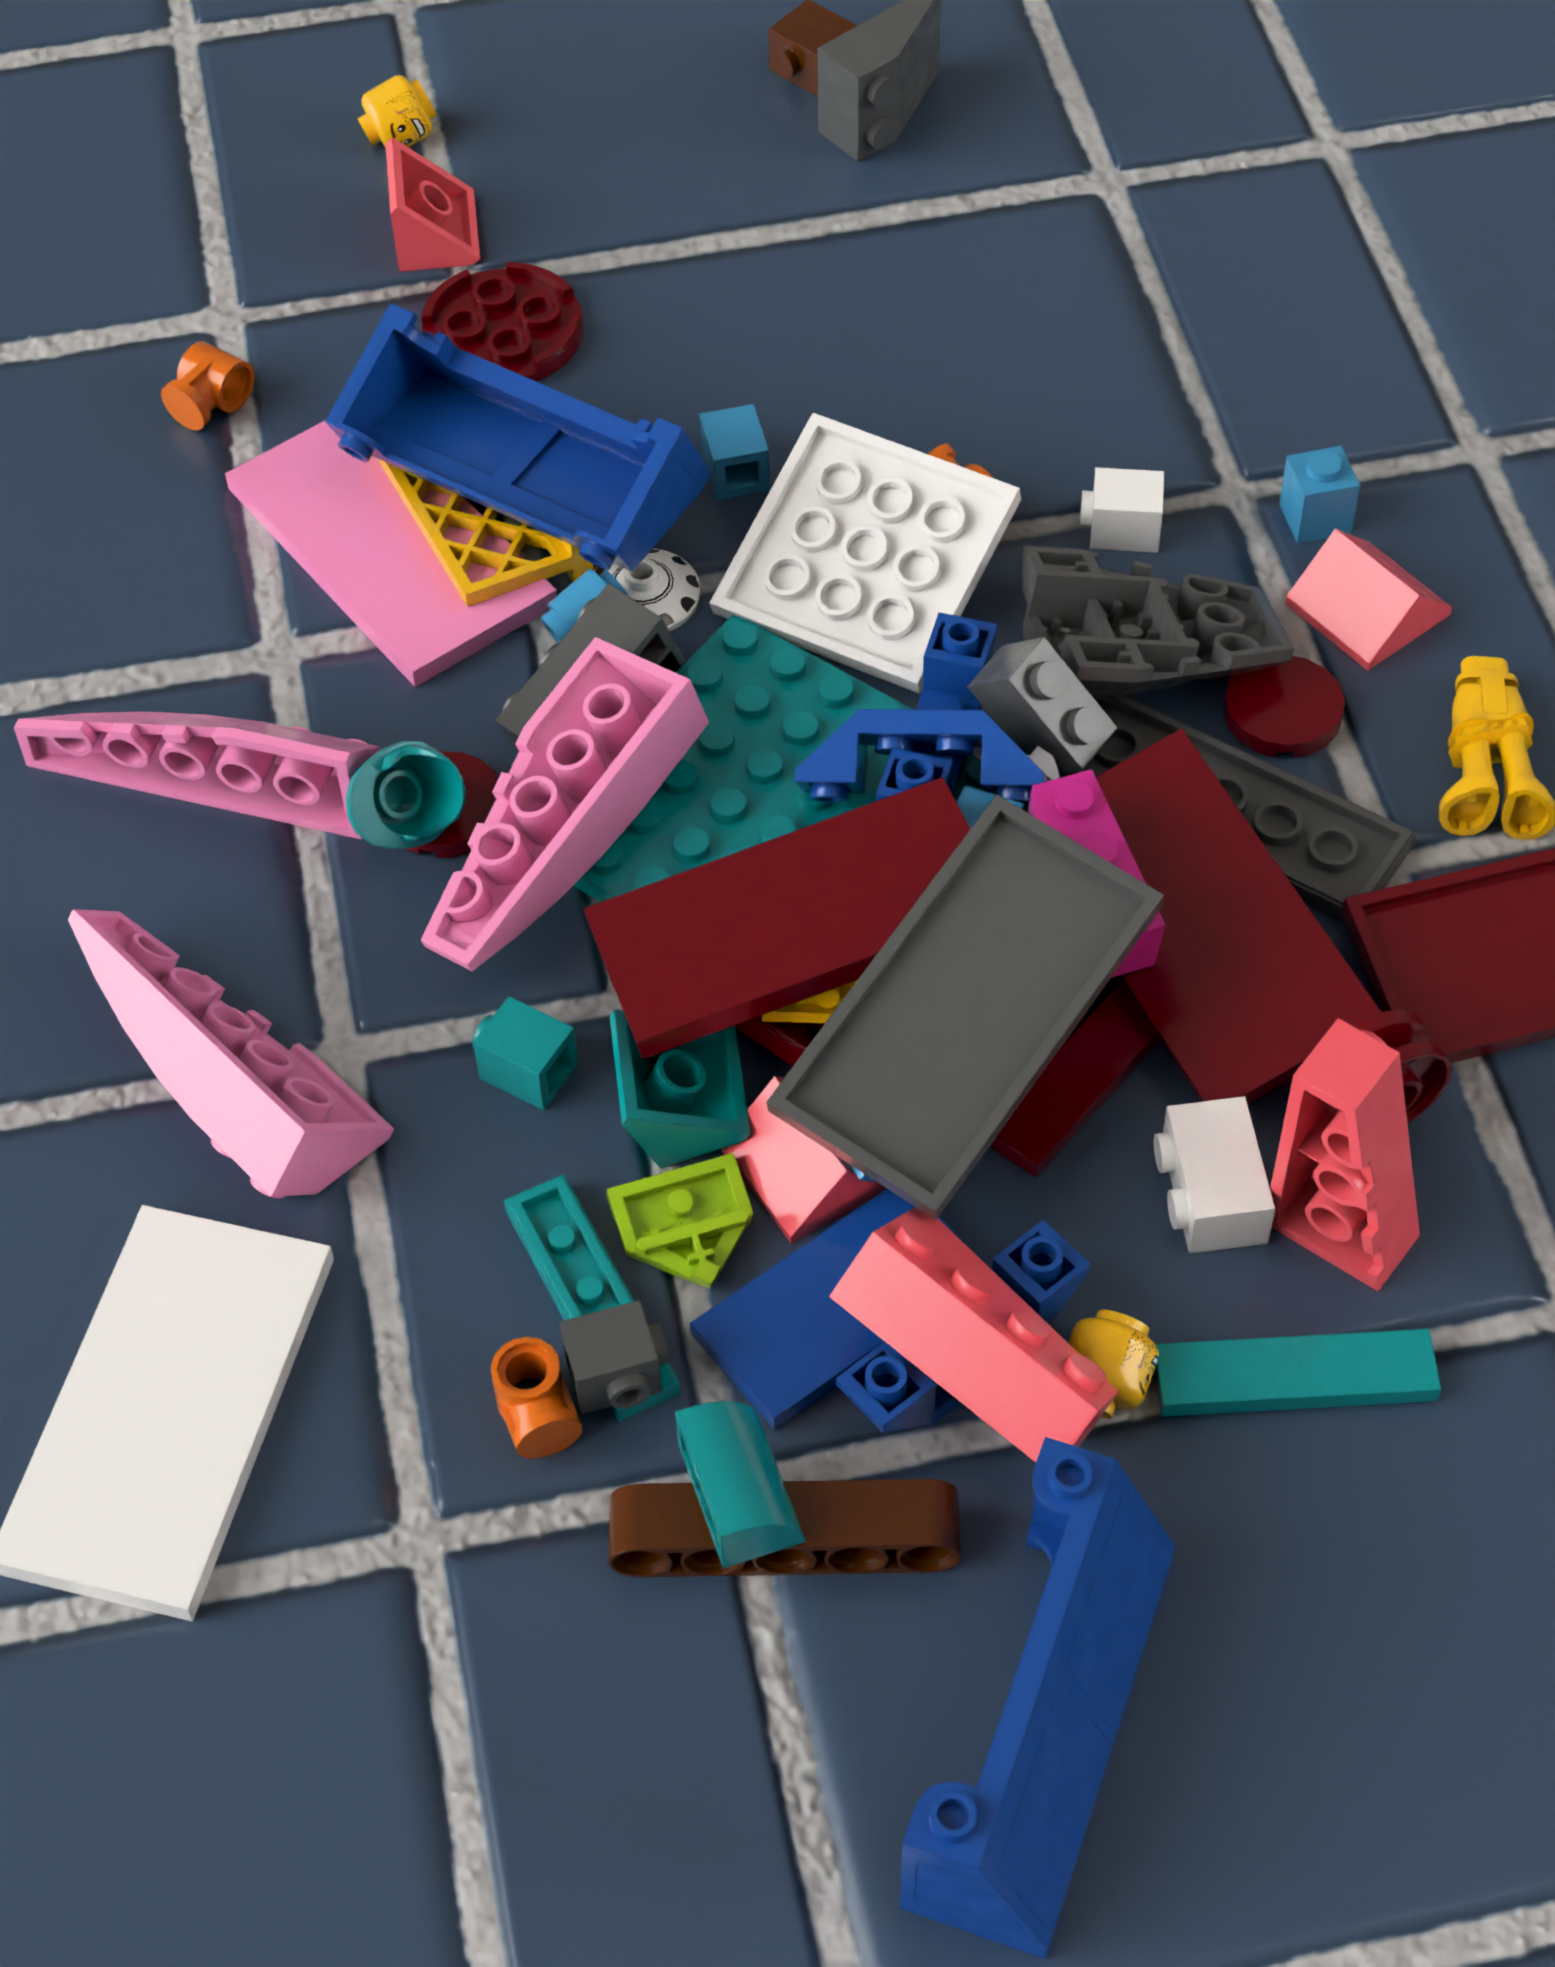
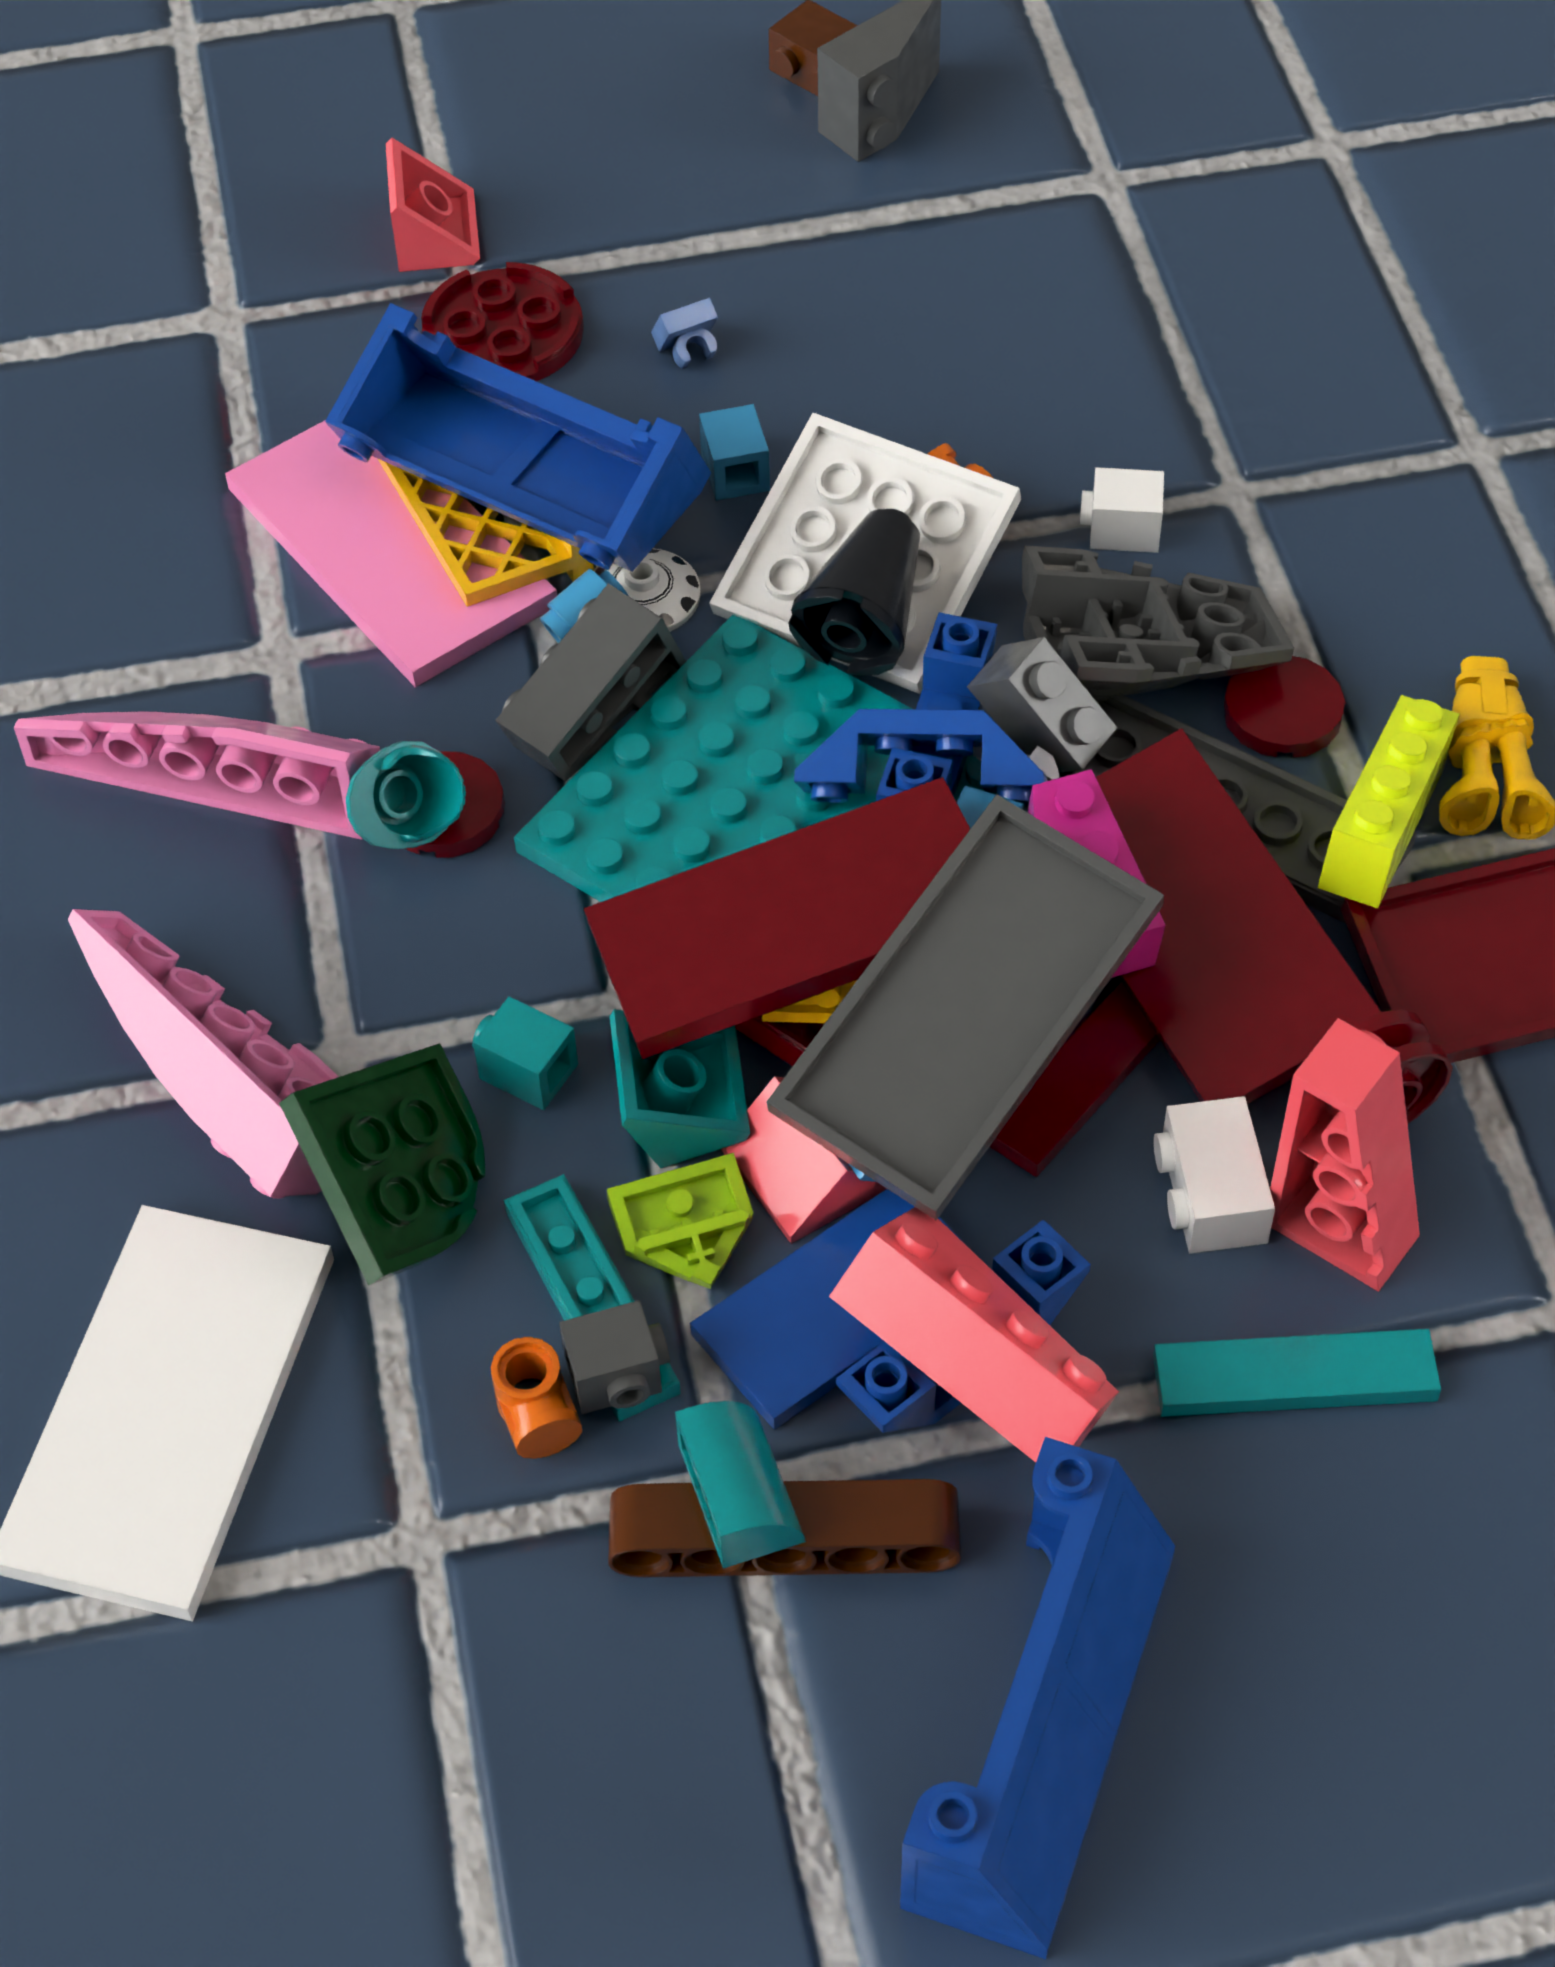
orange piece [161,341,255,431] -> none
yellow head [357,75,437,148] -> none
bright pink wedge [421,637,710,972] -> none
yellow head [1068,1309,1159,1419] -> none
dark azure brick [1279,446,1360,544] -> none
slope [1285,529,1452,671] -> none
none -> dark green plate [279,1043,486,1286]
none -> medium blue tile [651,298,718,369]
none -> black cone [788,509,920,676]
none -> neon yellow brick [1317,695,1460,909]

